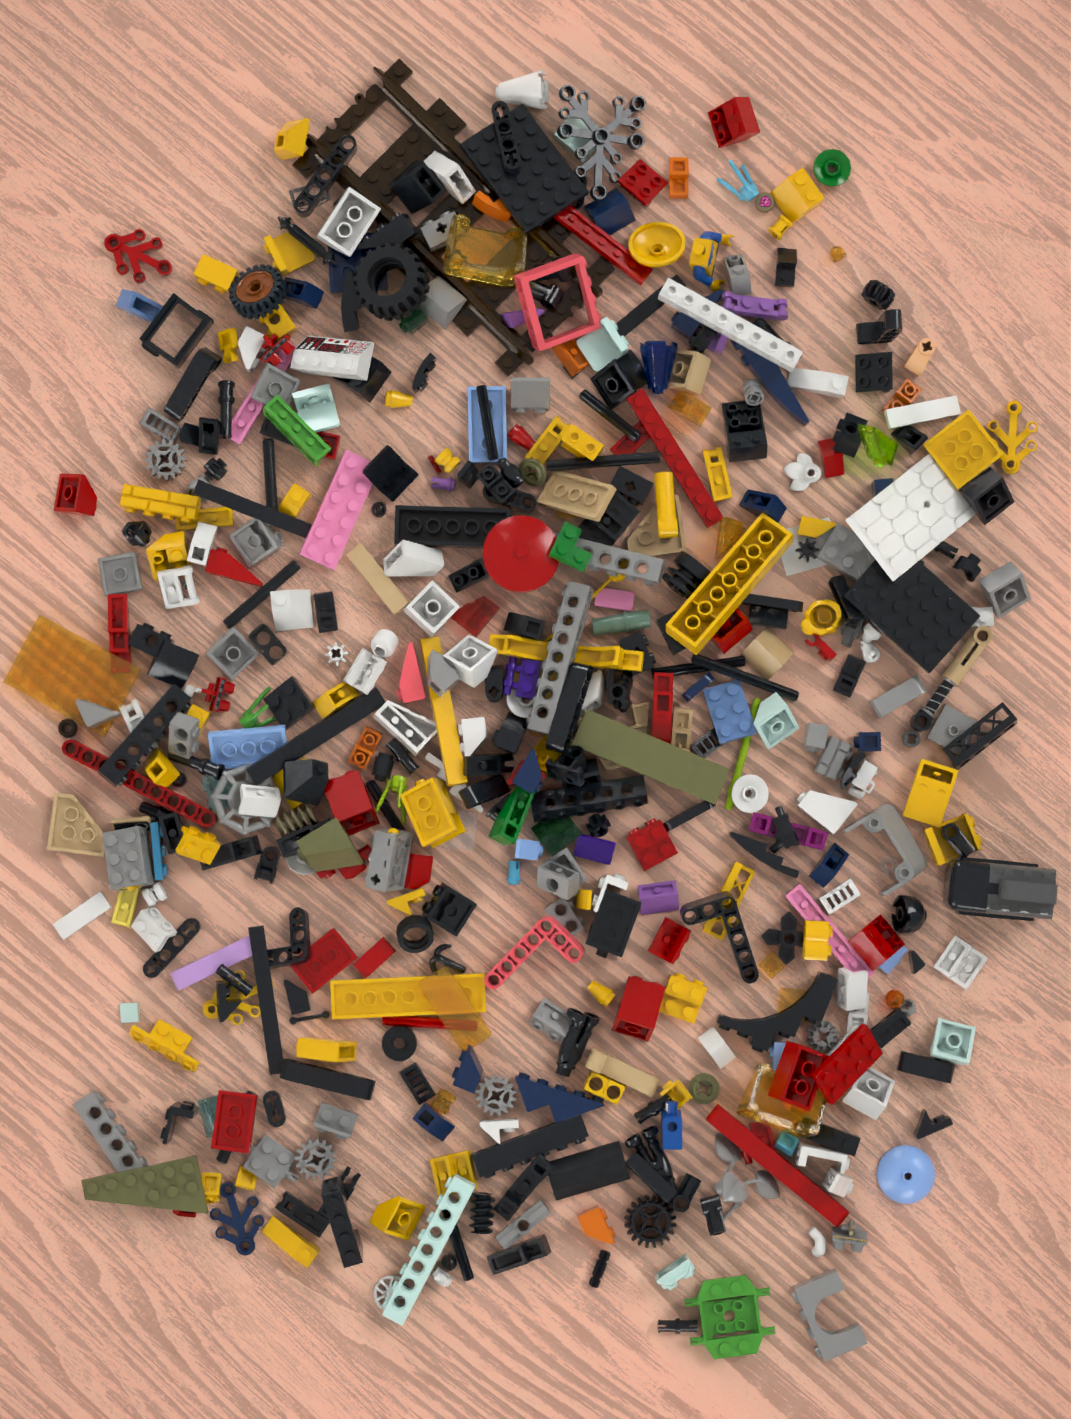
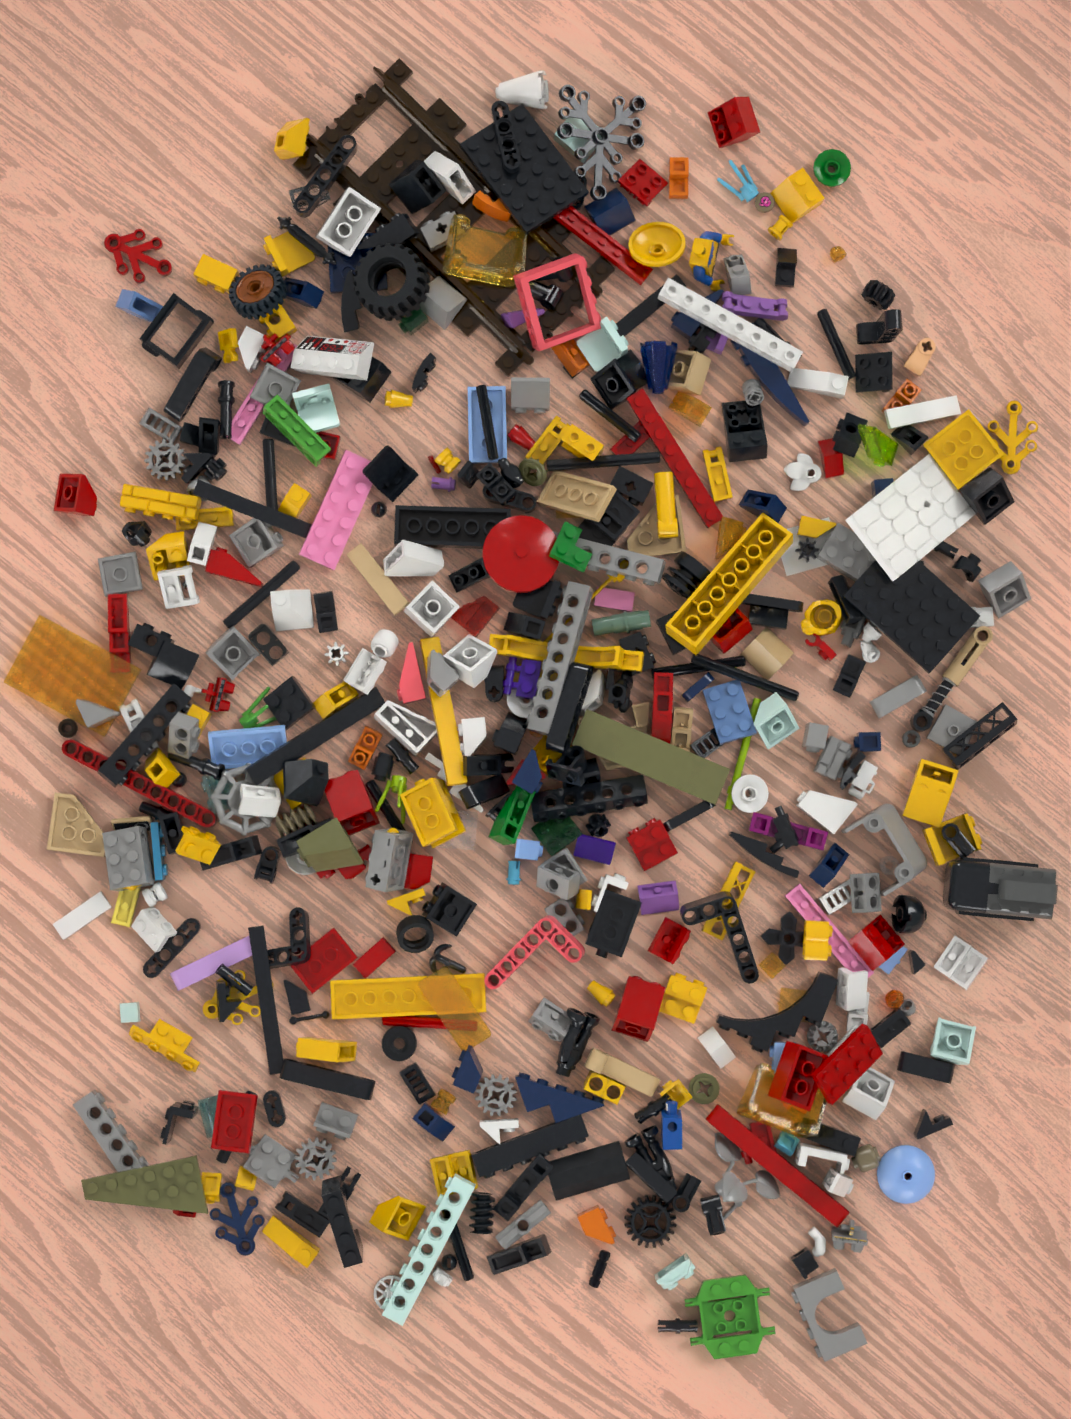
none -> black slope [181,453,217,483]
none -> black bracket [513,580,563,620]
none -> black panel [790,1247,819,1279]
none -> black axle [817,309,856,380]
none -> light grey brick [850,873,882,913]
none -> dark tan head [851,1144,881,1172]

